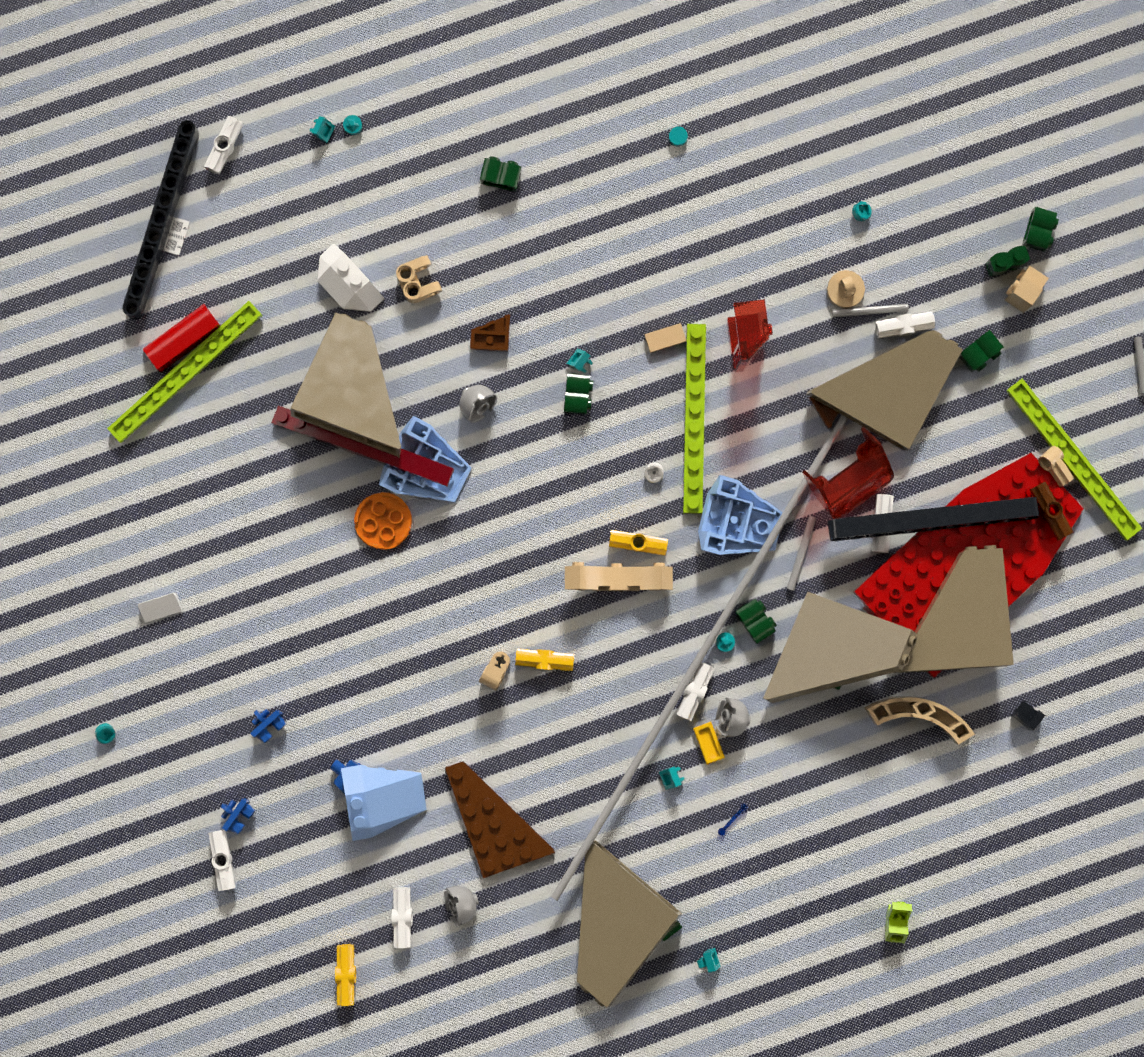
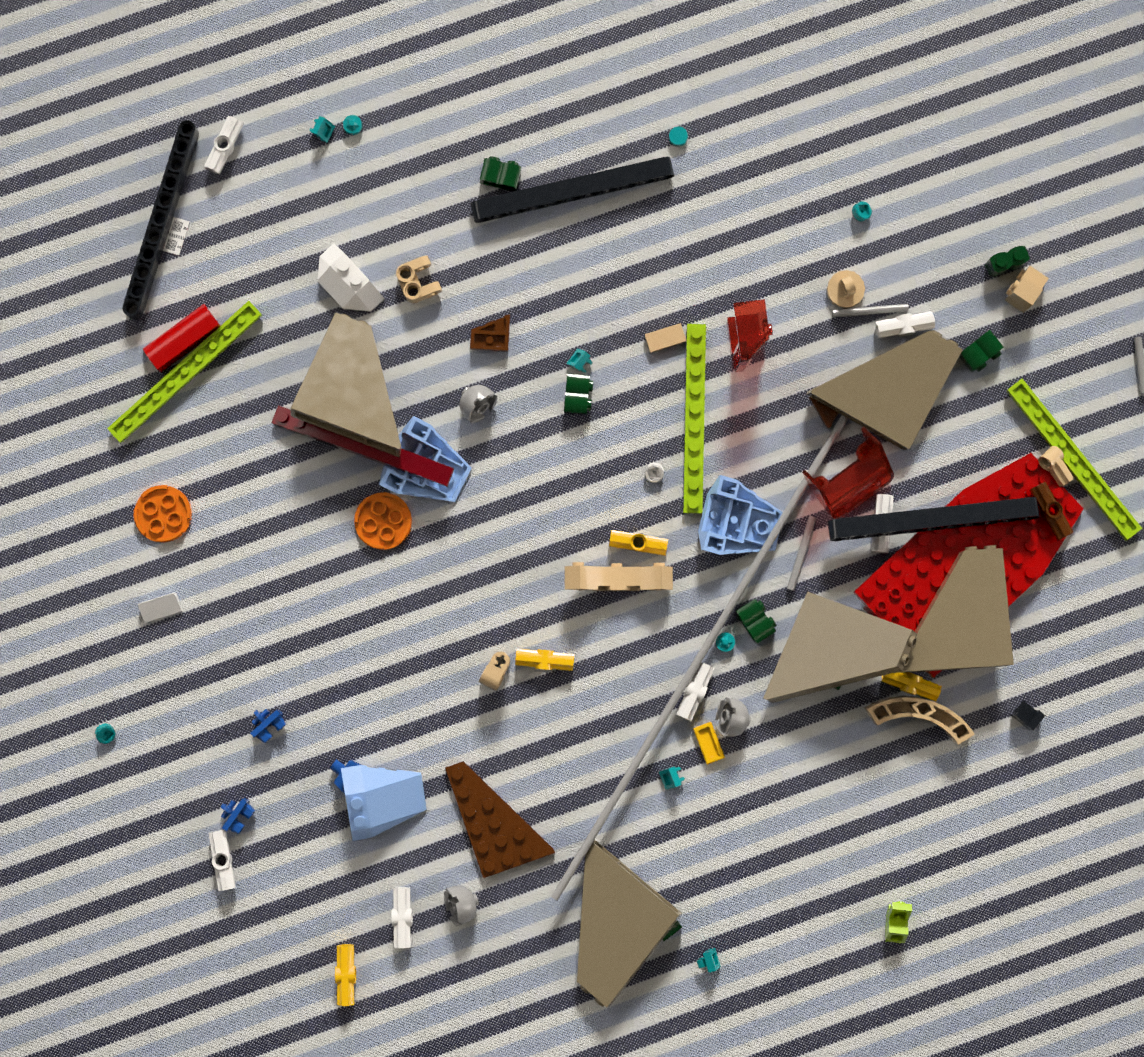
clear blue hinge [718,803,748,836] -> none
dark green brick [1022,207,1059,252] -> none
none -> orange tile [133,485,192,543]
none -> black beam [470,157,675,223]
none -> yellow piece [881,672,942,702]

